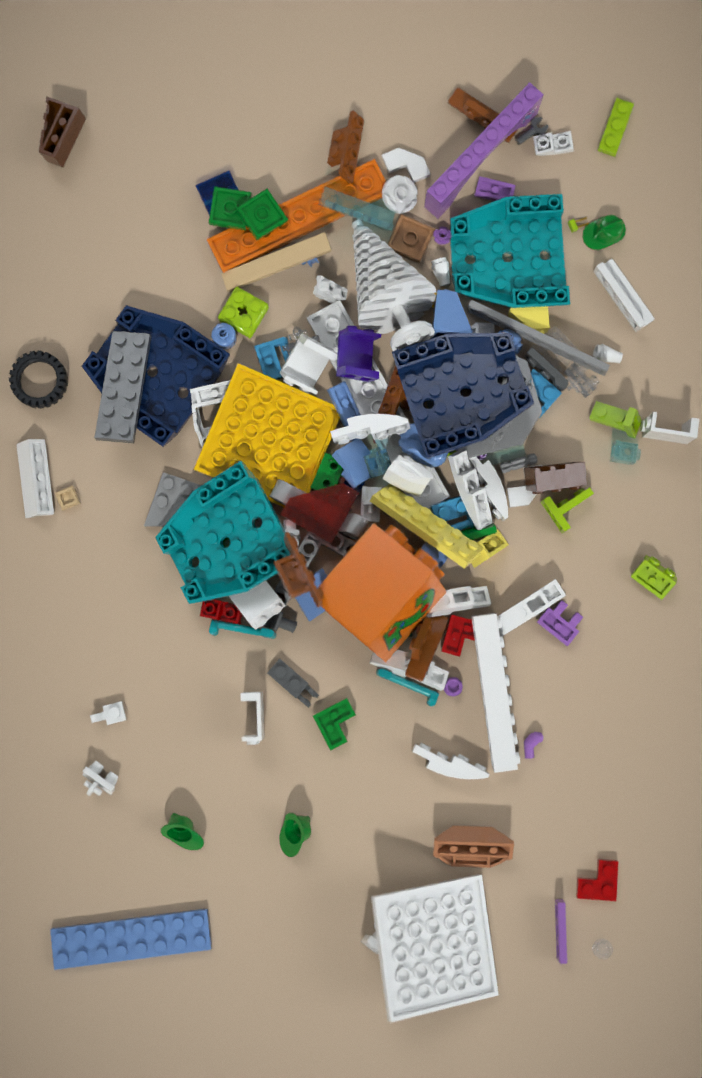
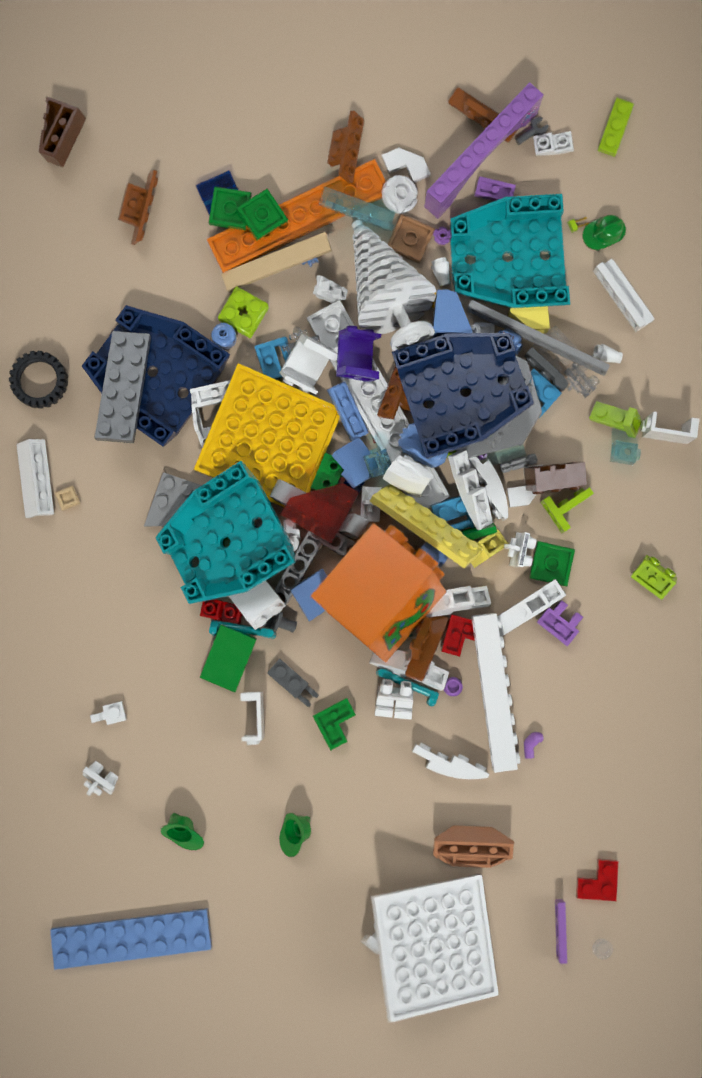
dark orange bracket [274,532,324,608] -> none
white slope [330,414,411,445] -> none
none -> dark orange bracket [118,170,158,245]
none -> green tile [200,624,257,692]
none -> white hips [375,679,413,720]
none -> white hips [504,532,537,567]
none -> green tile [529,541,575,587]

